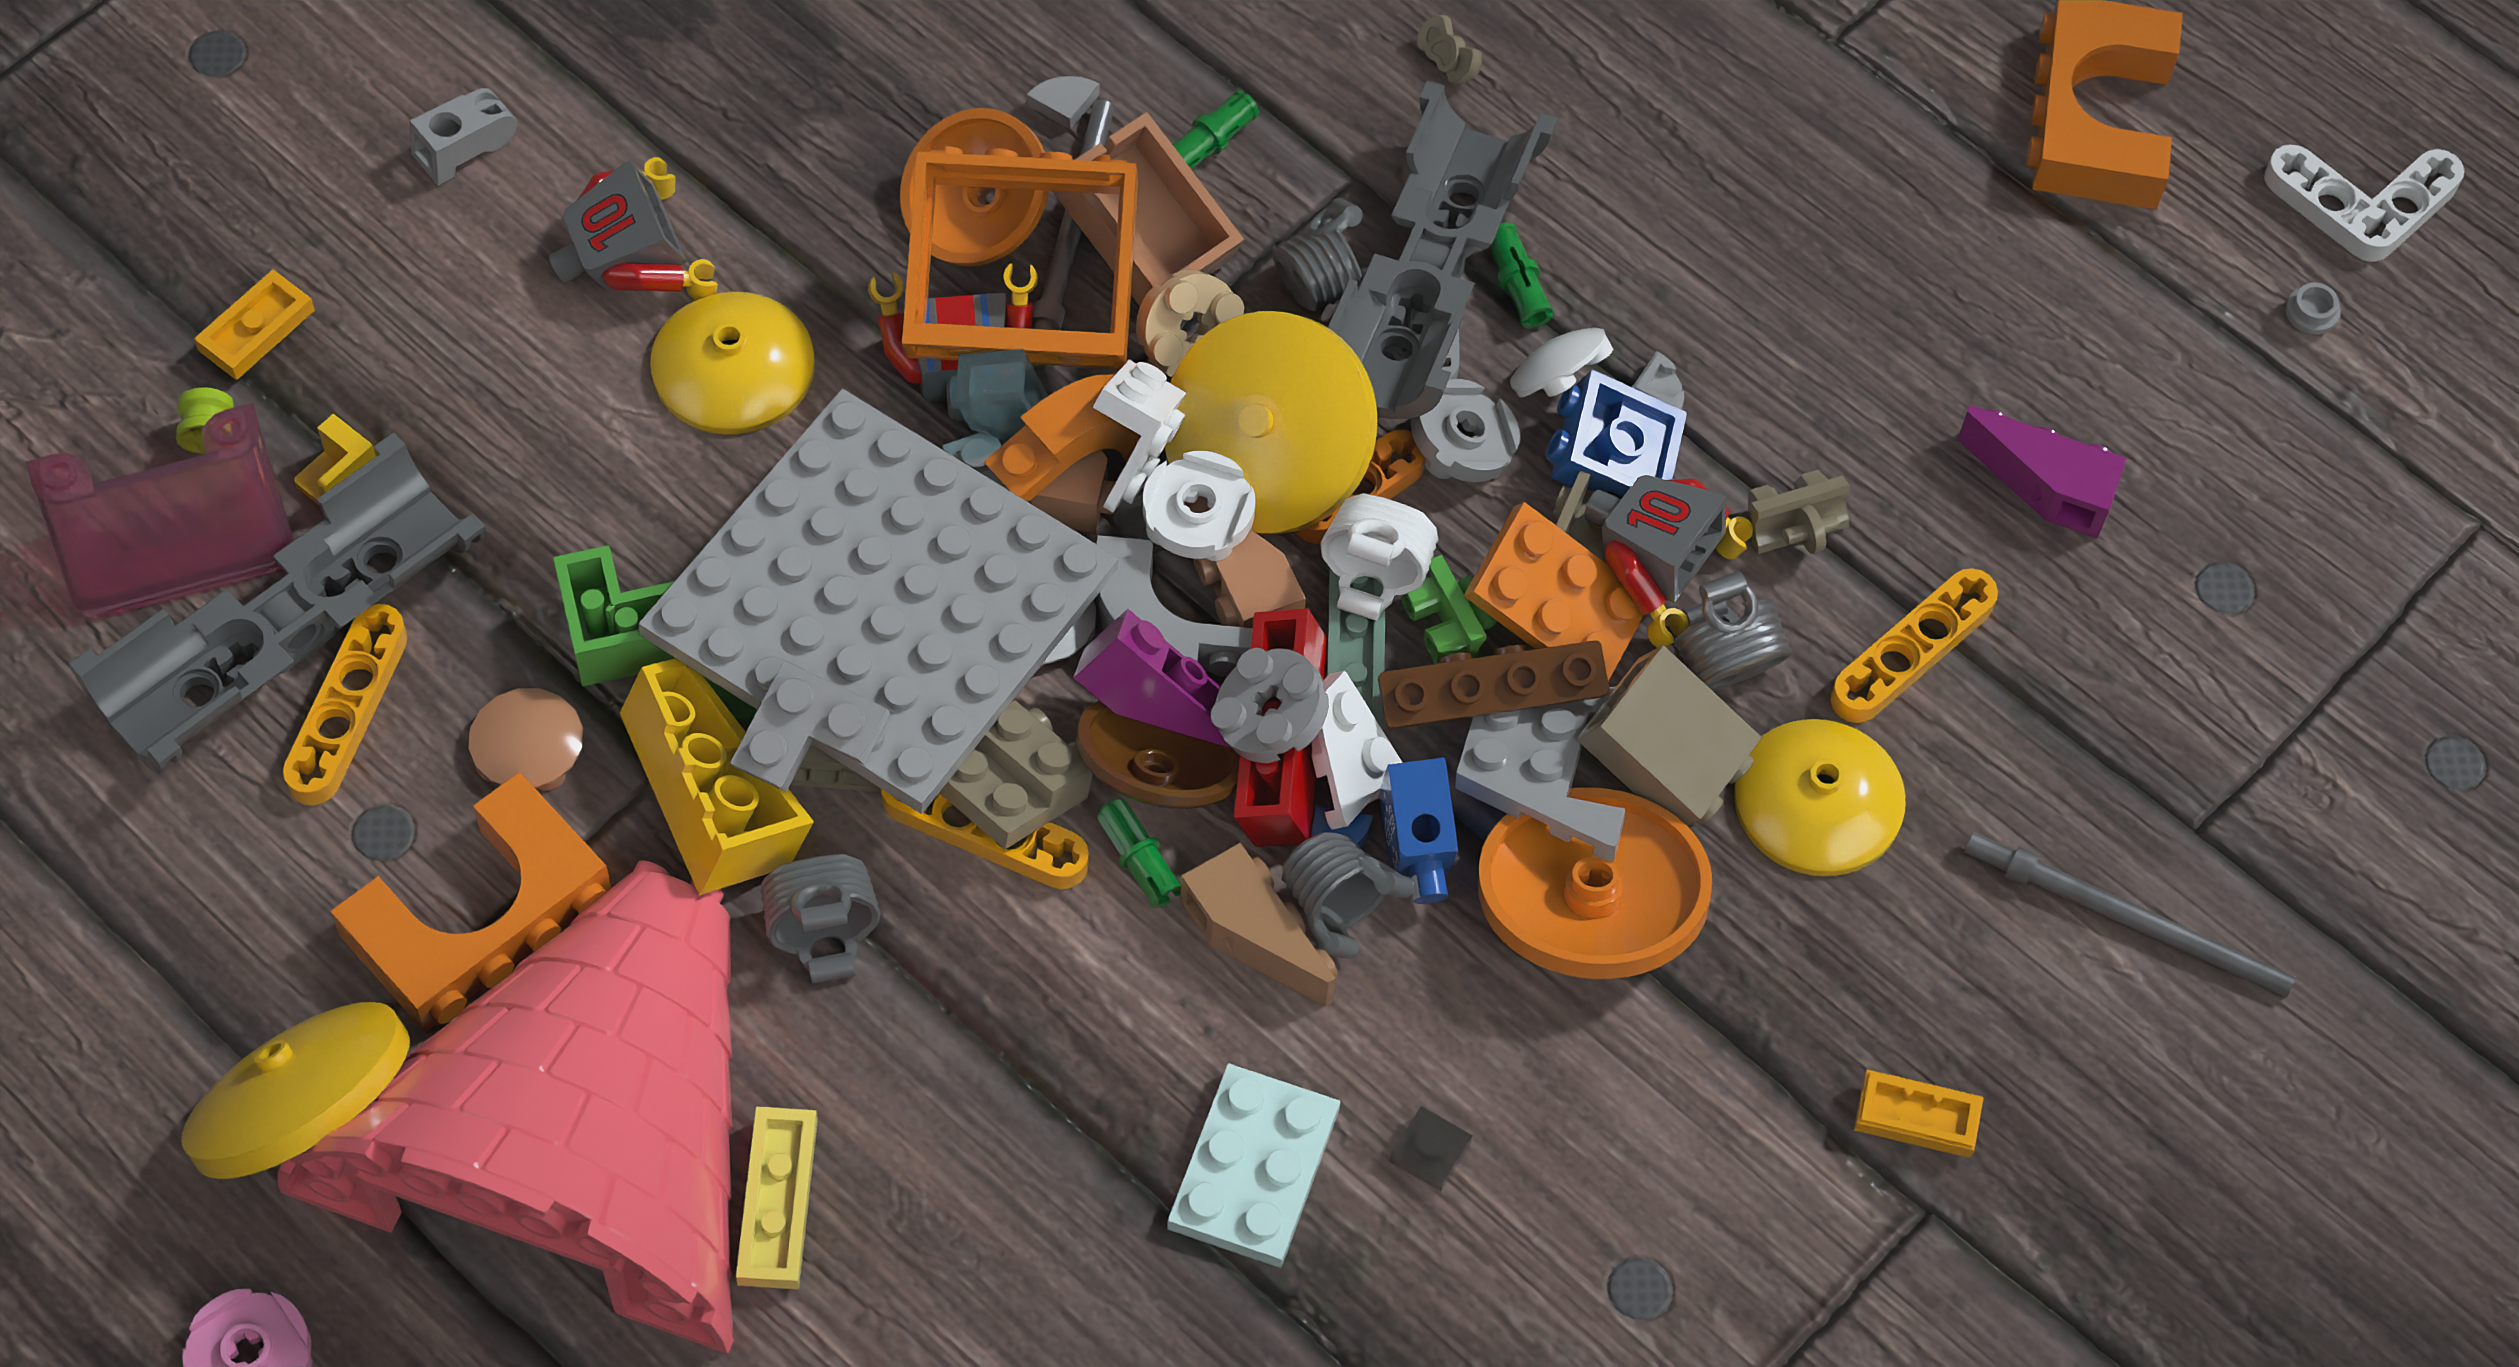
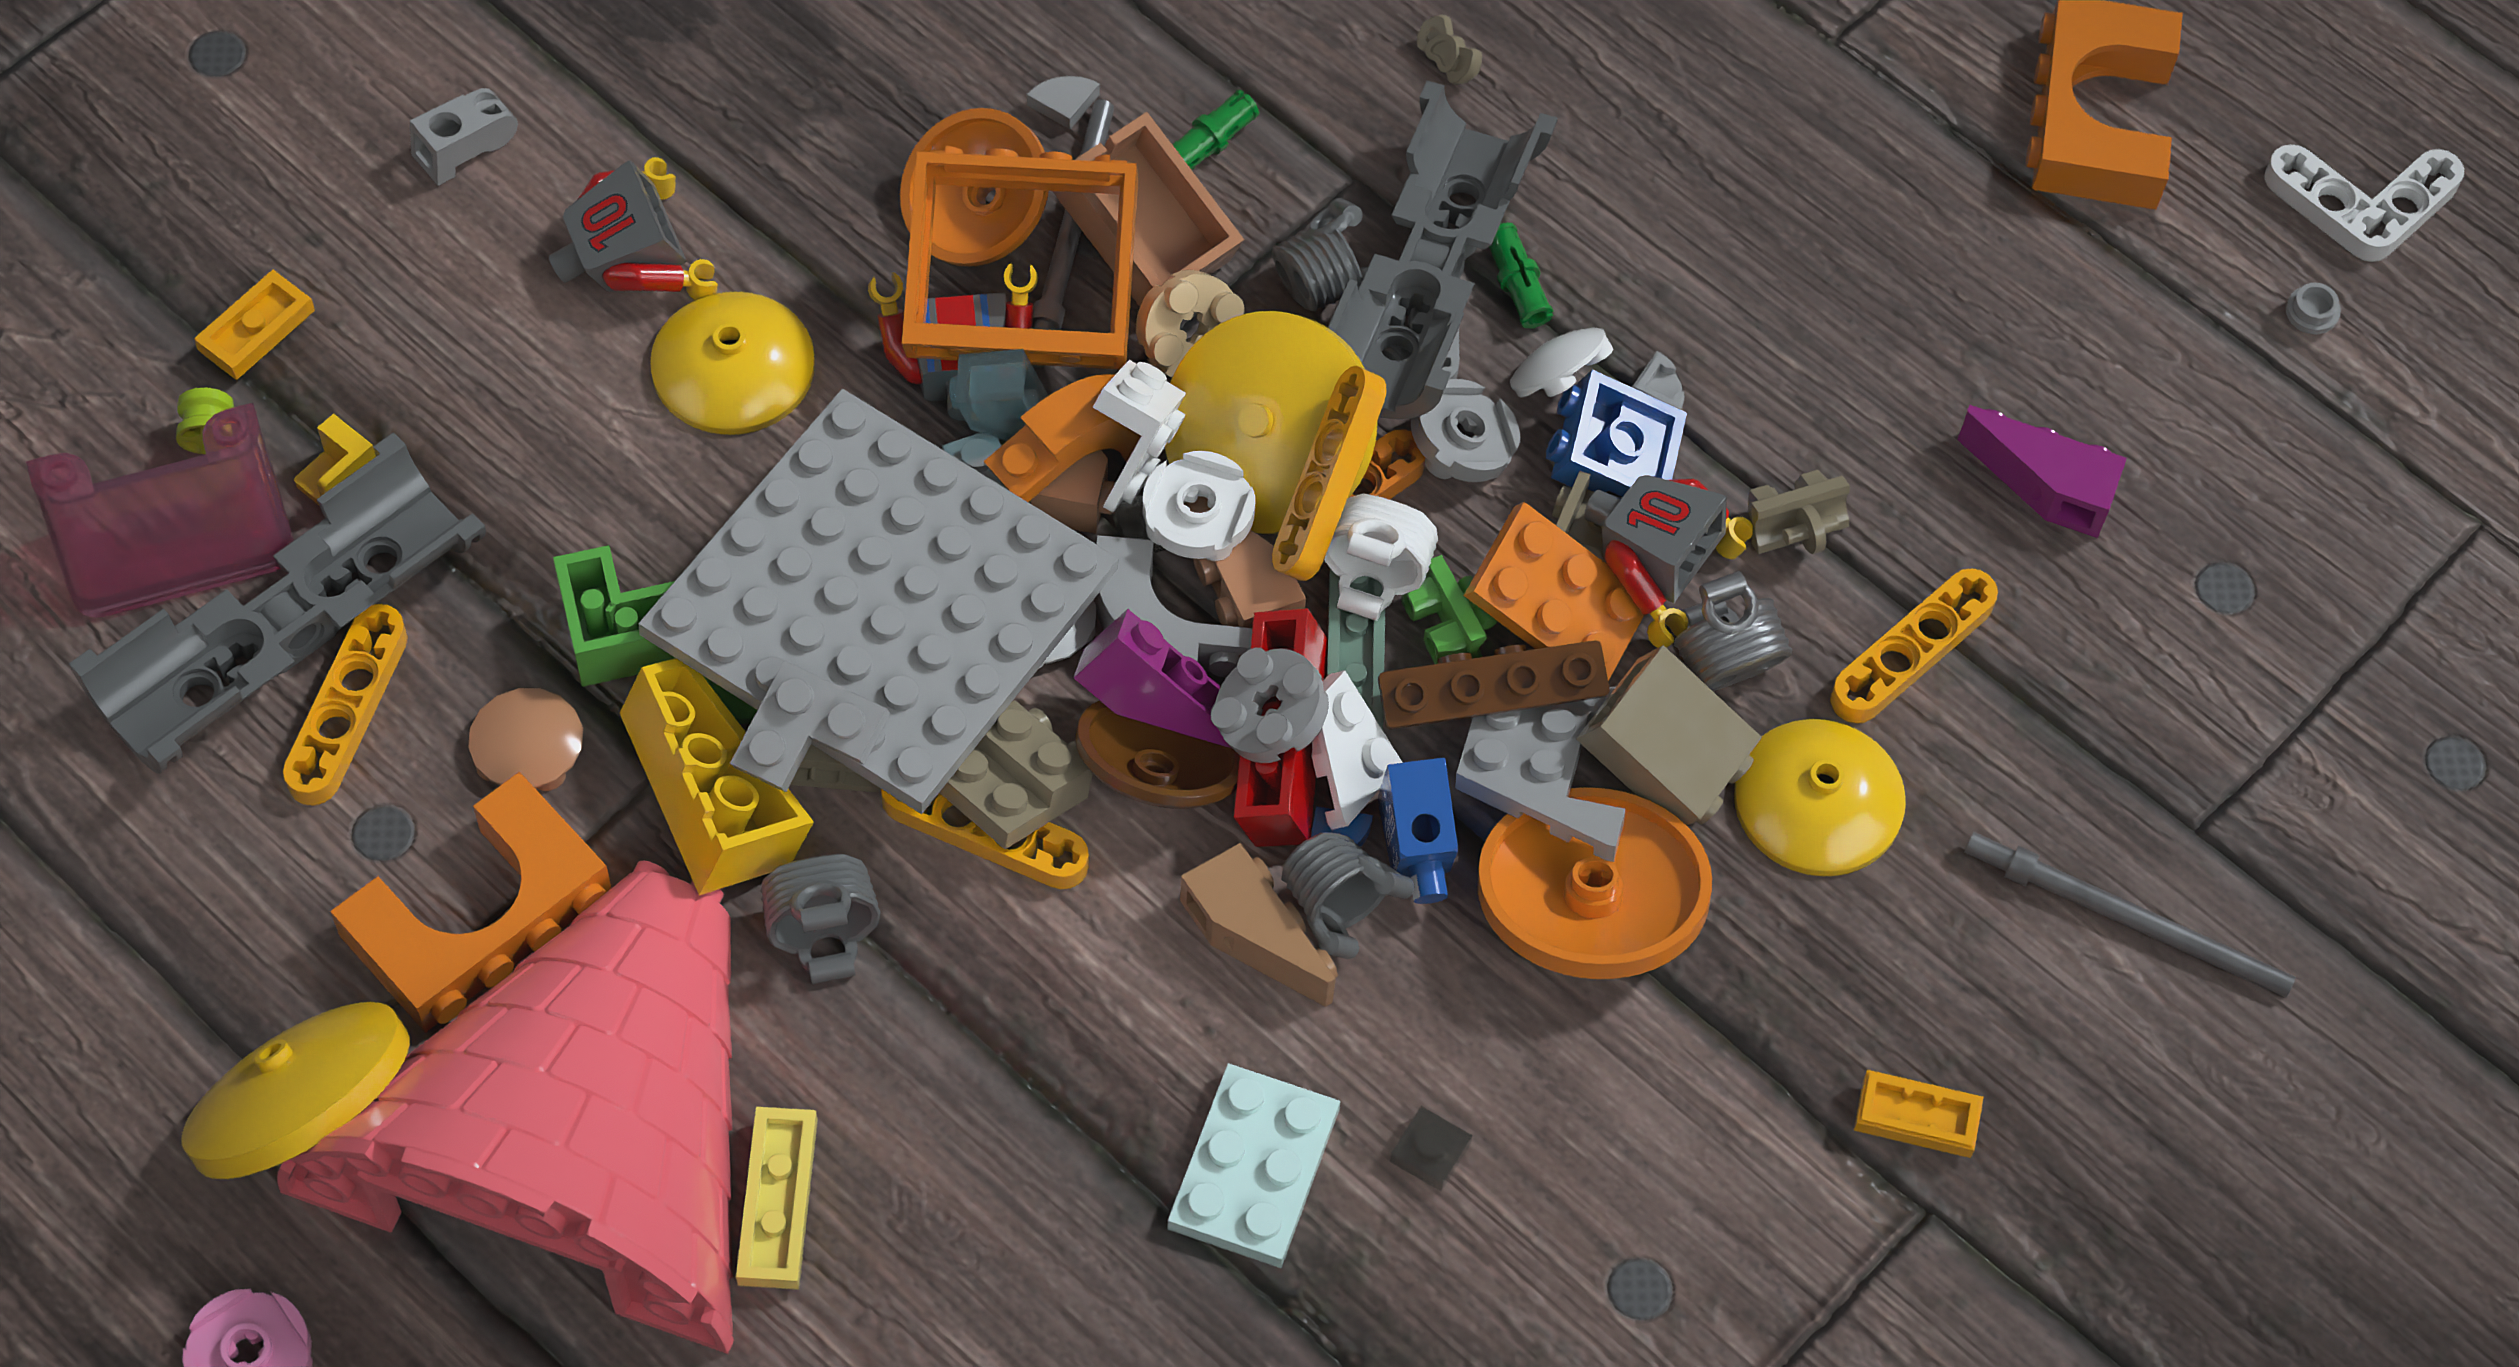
green axle [1097,798,1181,909] -> none
none -> light orange beam [1272,366,1386,581]

